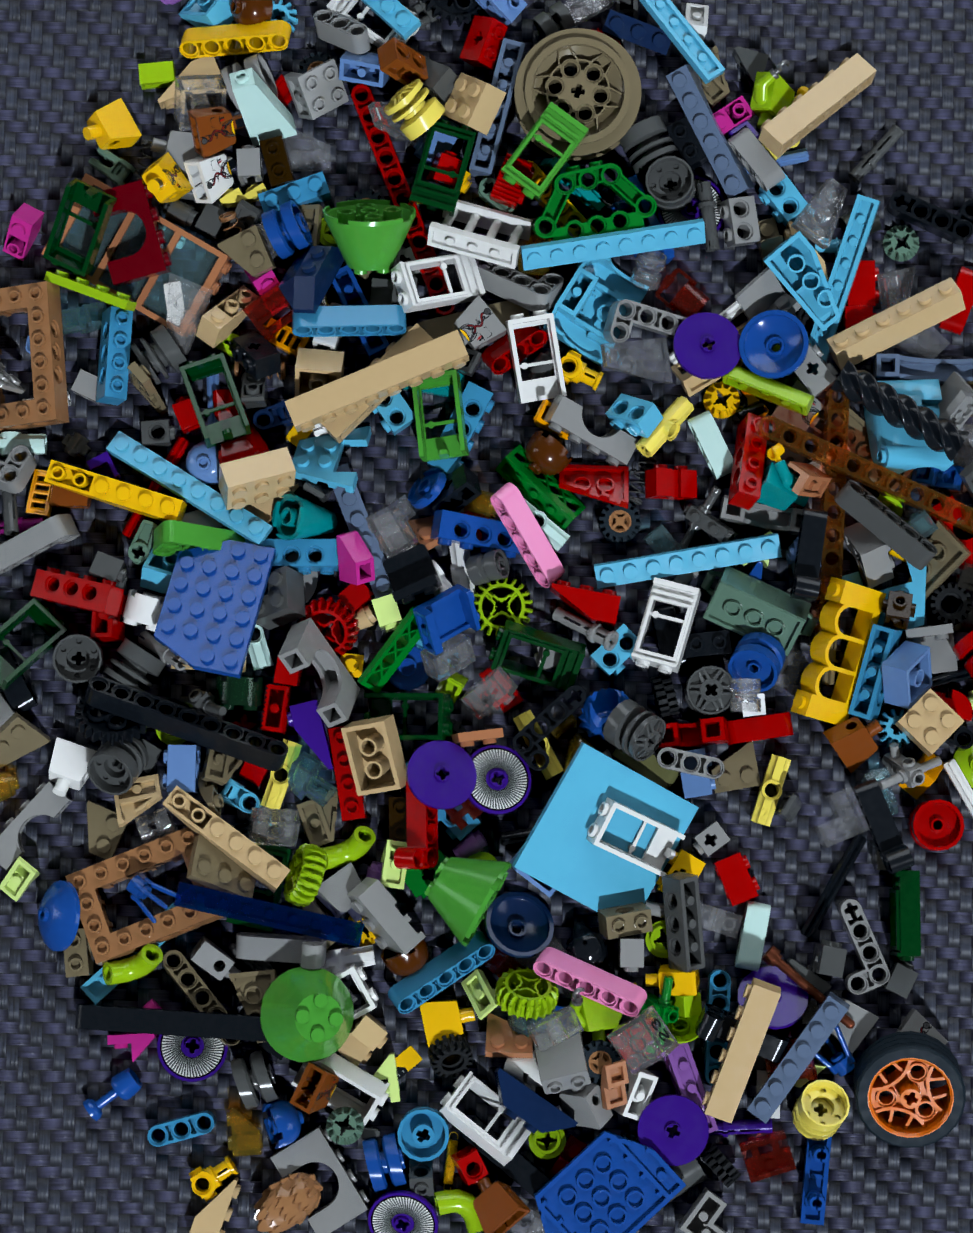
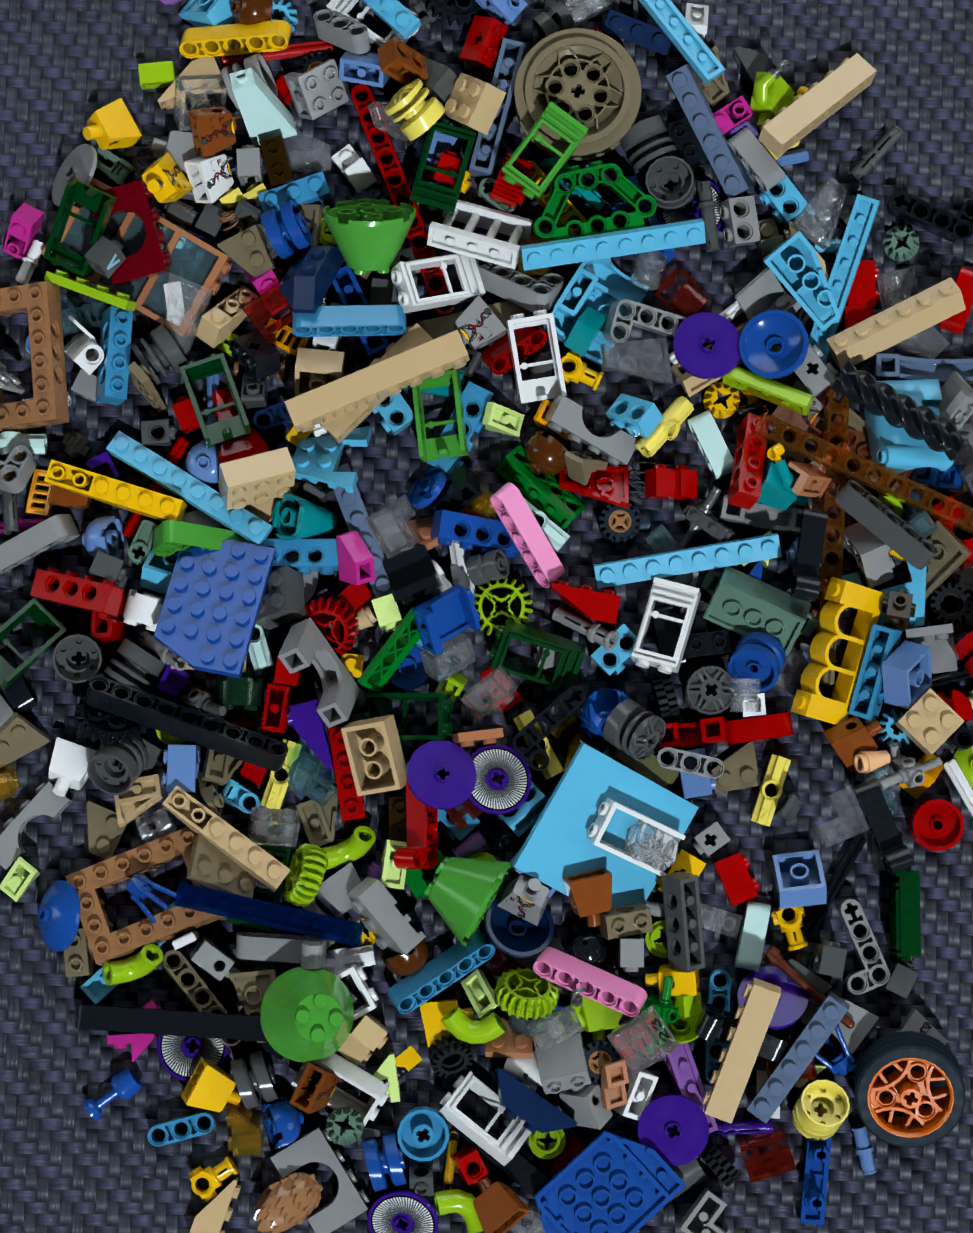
none -> white axle [15,239,45,285]
none -> light grey piece [52,144,97,207]
none -> white piece [64,315,104,375]
none -> medium blue cylinder [82,516,124,559]
none -> dark grey brick [84,236,126,279]
none -> dark purple panel [156,664,191,699]
none -> white tile [172,930,201,950]
none -> yellow torso [181,1057,241,1112]
none -> red axle [220,40,333,67]
none -> white slope [331,144,377,193]
none -> lime cylinder [441,1006,507,1044]
none -> yellowish green slope [482,402,525,437]
none -> light grey torso [497,875,550,926]
none -> medium azure brick [499,781,548,838]
none -> dark orange torso [562,868,612,927]
none -> teal slope [564,307,607,357]
none -> dark tan slope [564,451,609,486]
none -> clear brick [623,820,679,872]
none -> yellow connector [770,907,808,951]
none -> medium blue brick [772,849,827,909]
none -> medium blue pin [852,1125,877,1175]
none -> light nougat cone [854,750,891,774]

